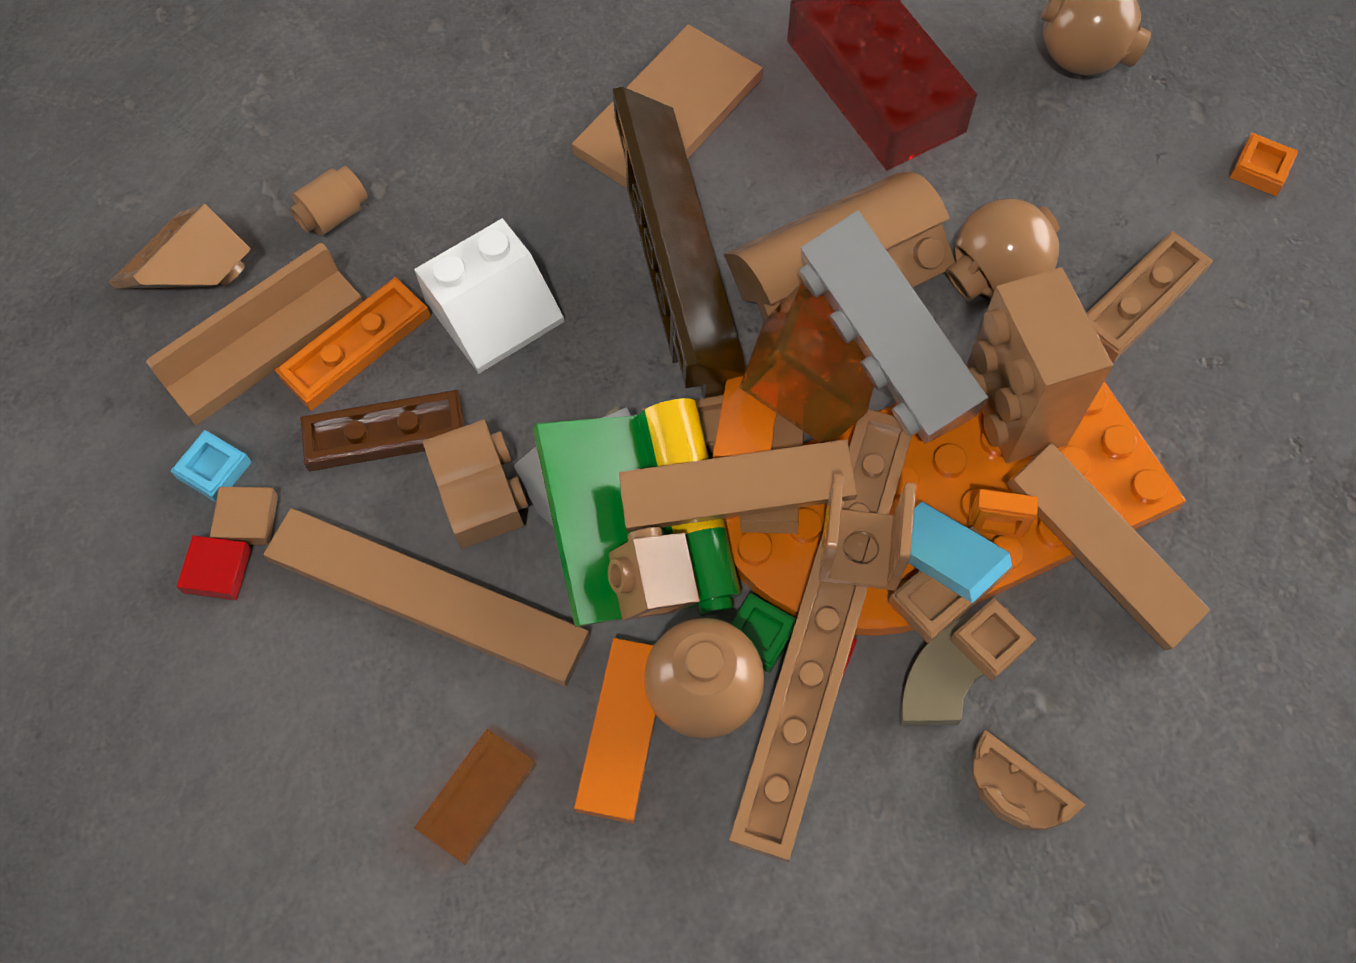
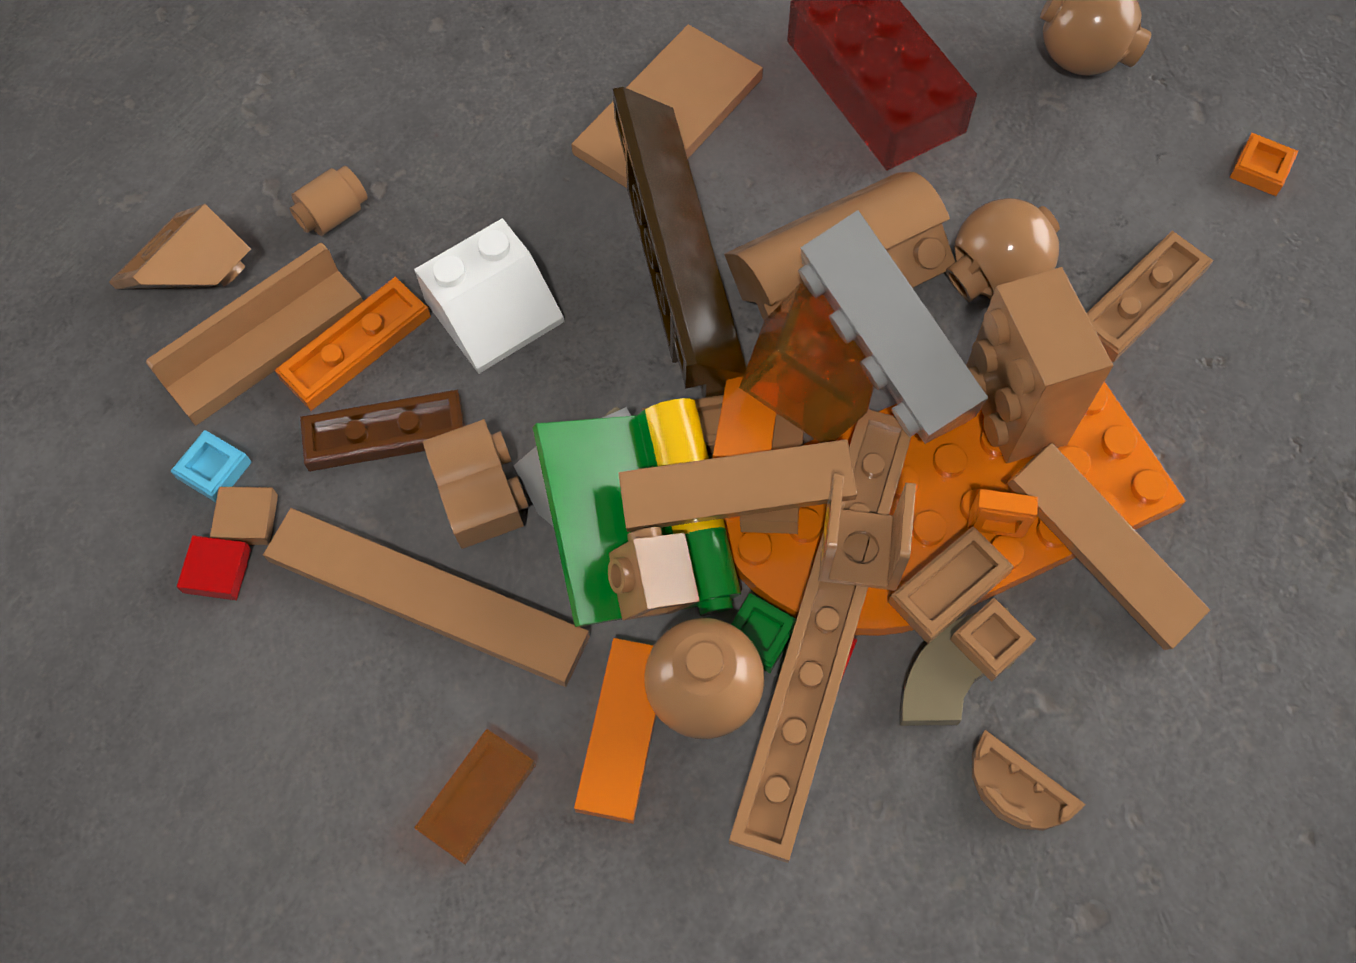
medium azure tile [908,502,1012,603] -> none

